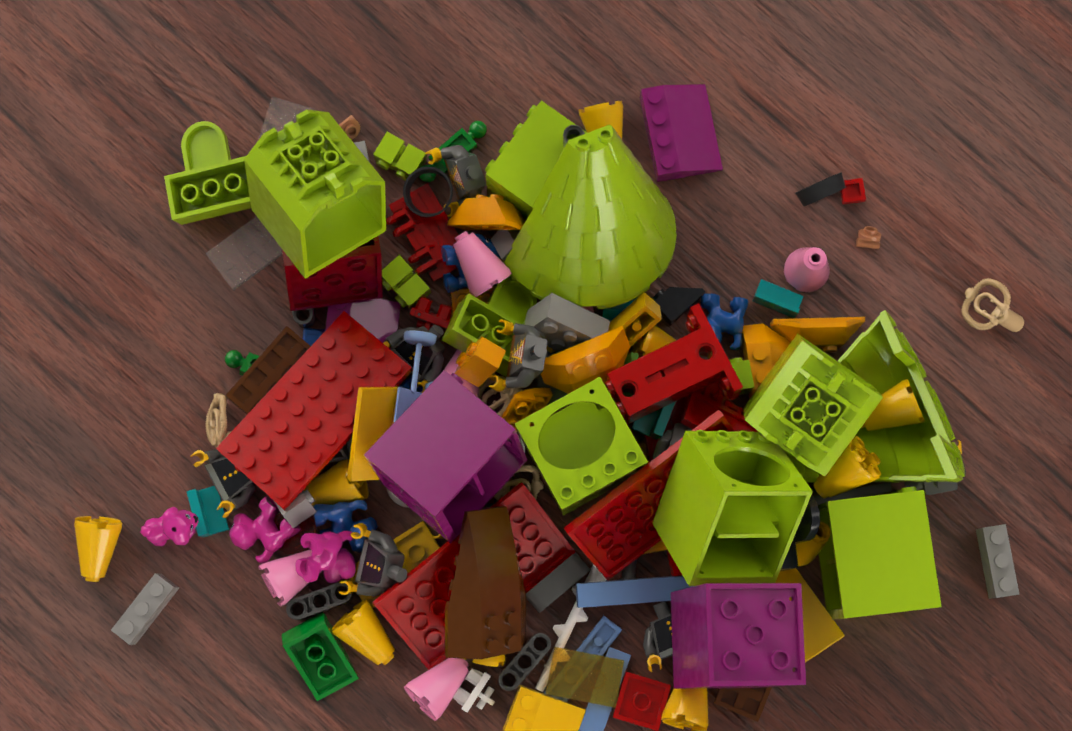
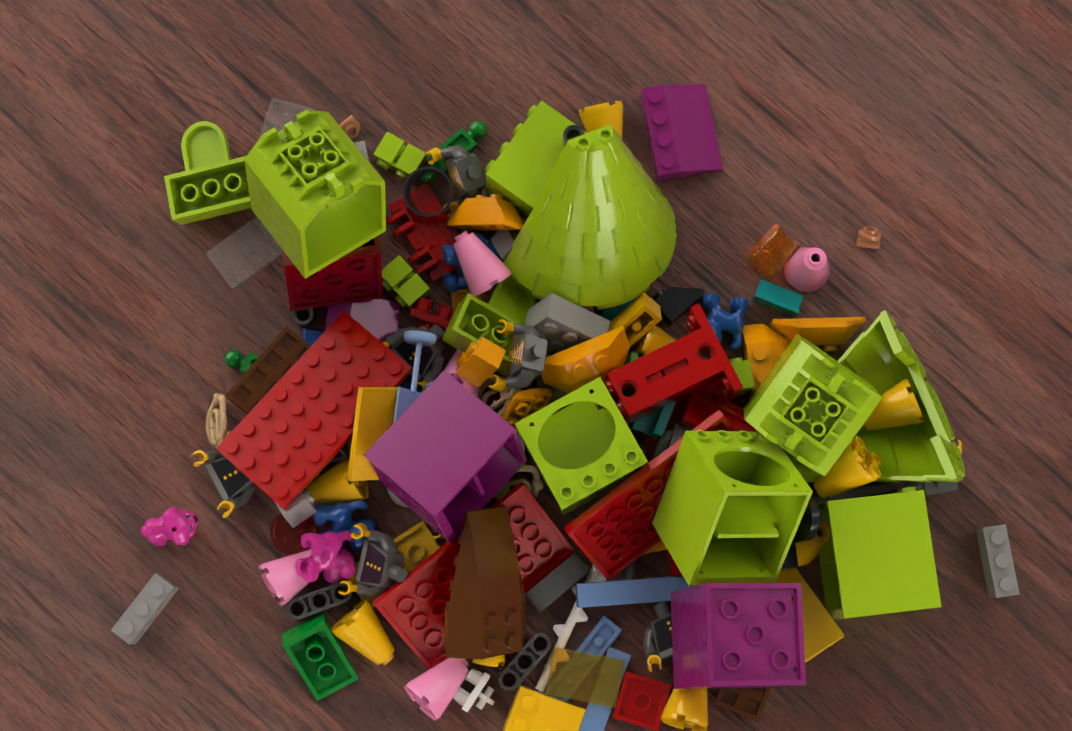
yellow cone [74,516,122,582] -> none
teal panel [186,486,229,538] -> none
dark pink animal [229,497,301,564] -> none
black tyre [795,172,846,206] -> none
red plate [840,178,866,205] -> none
tan piece [961,278,1024,332] -> none
none -> clear orange panel [745,224,801,278]

